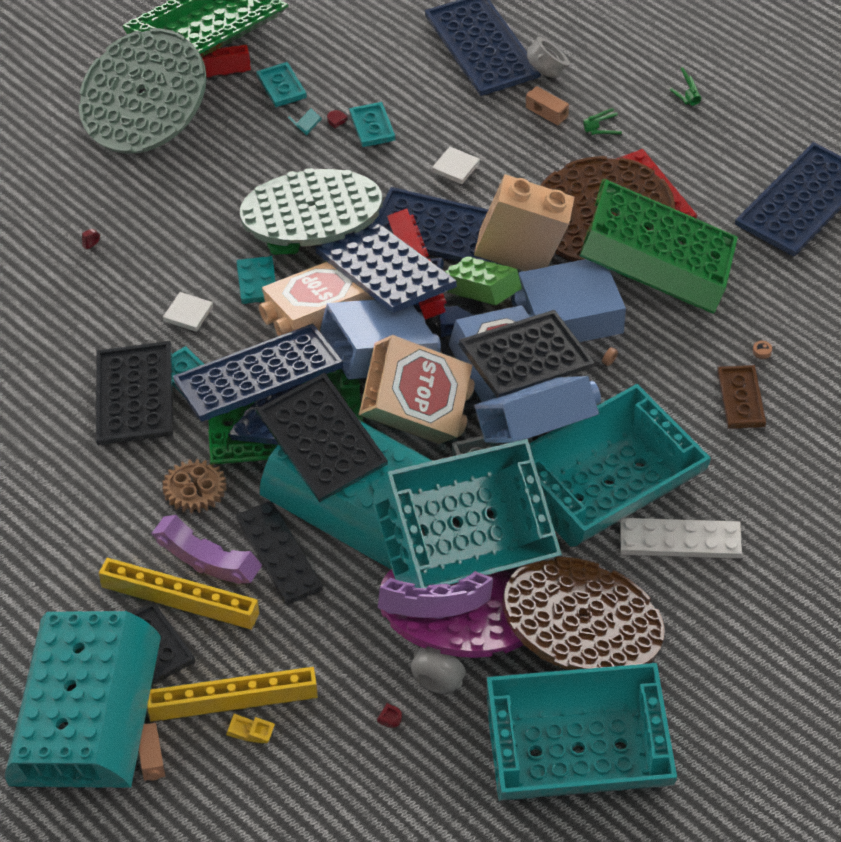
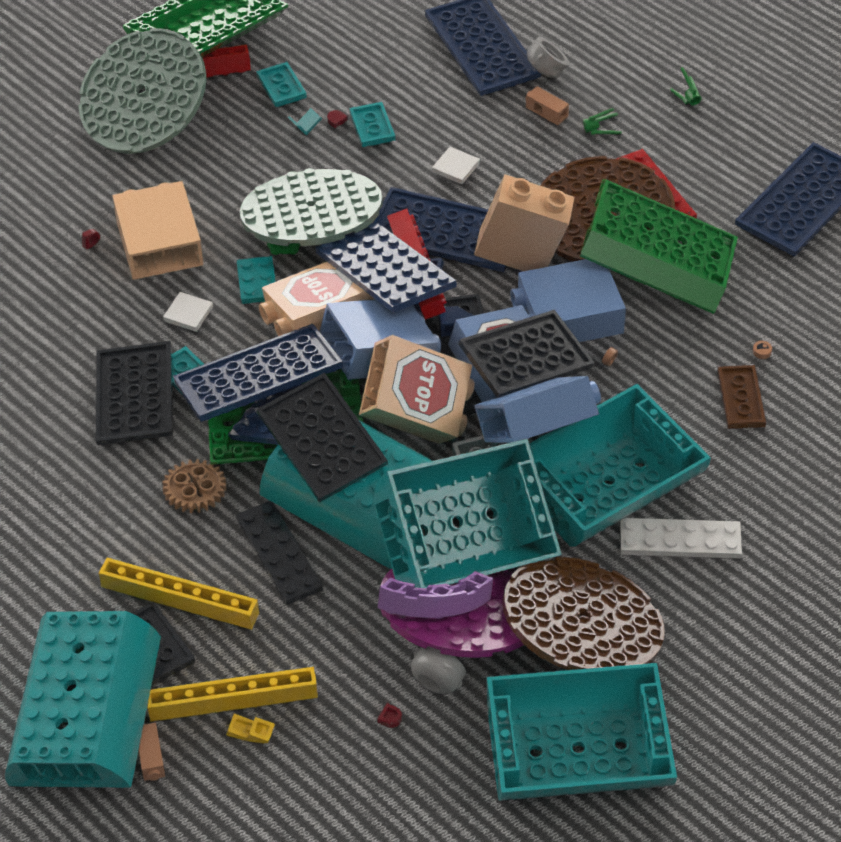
medium lavender brick [152,515,262,584] -> none
bright green brick [445,257,522,305] -> none
none -> light nougat brick [112,181,203,280]

